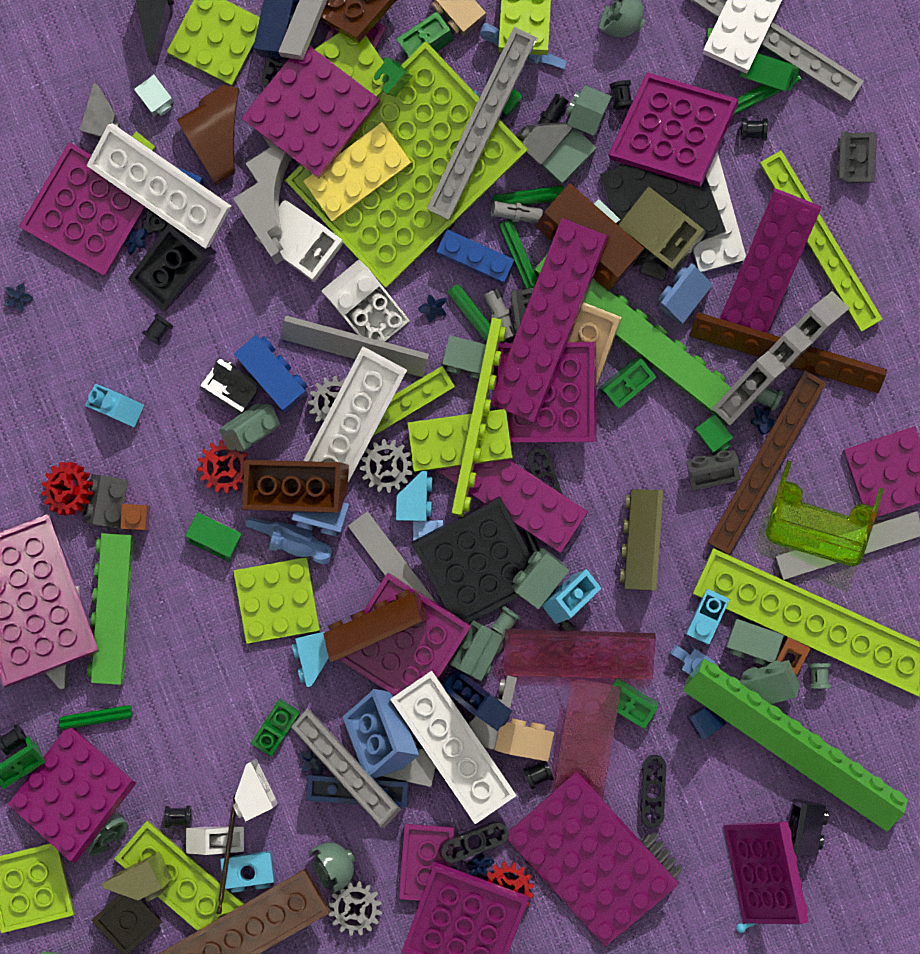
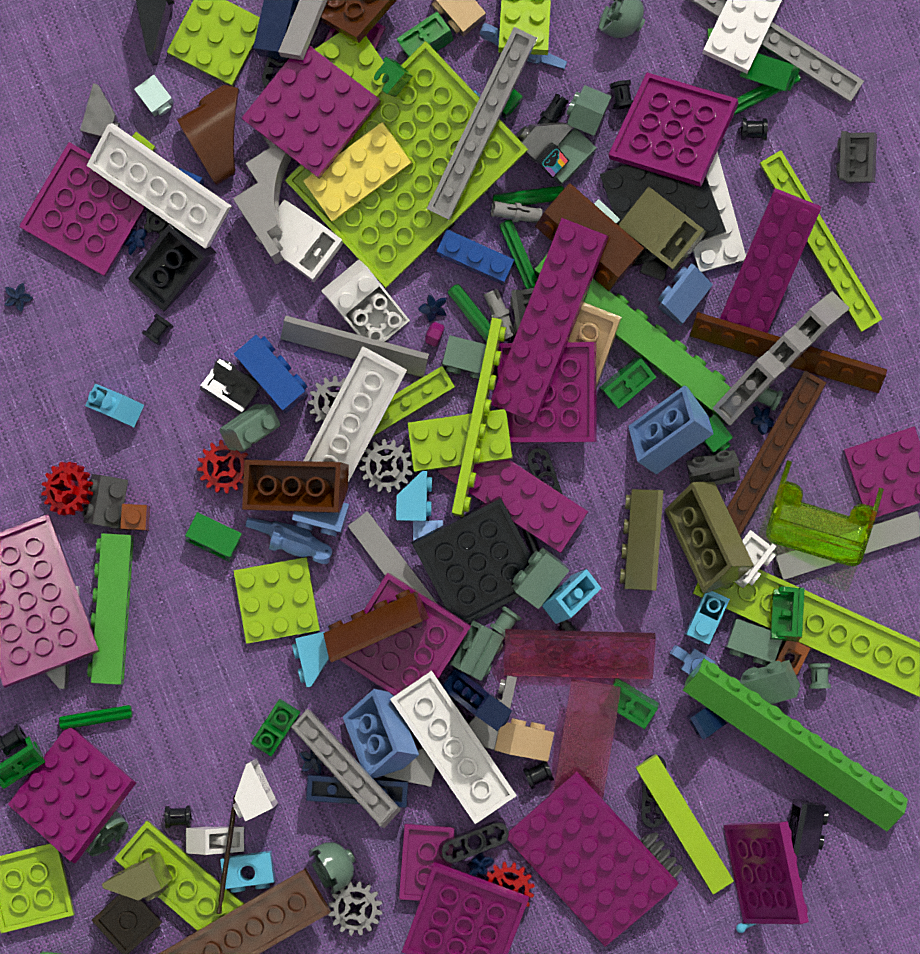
none -> magenta tile [425,322,445,347]
none -> tile [535,143,569,179]
none -> medium blue slope [628,385,713,475]
none -> lime tile [635,754,734,895]
none -> olive slope [665,482,754,593]
none -> white bracket [734,530,776,588]
none -> green hinge [770,587,805,642]

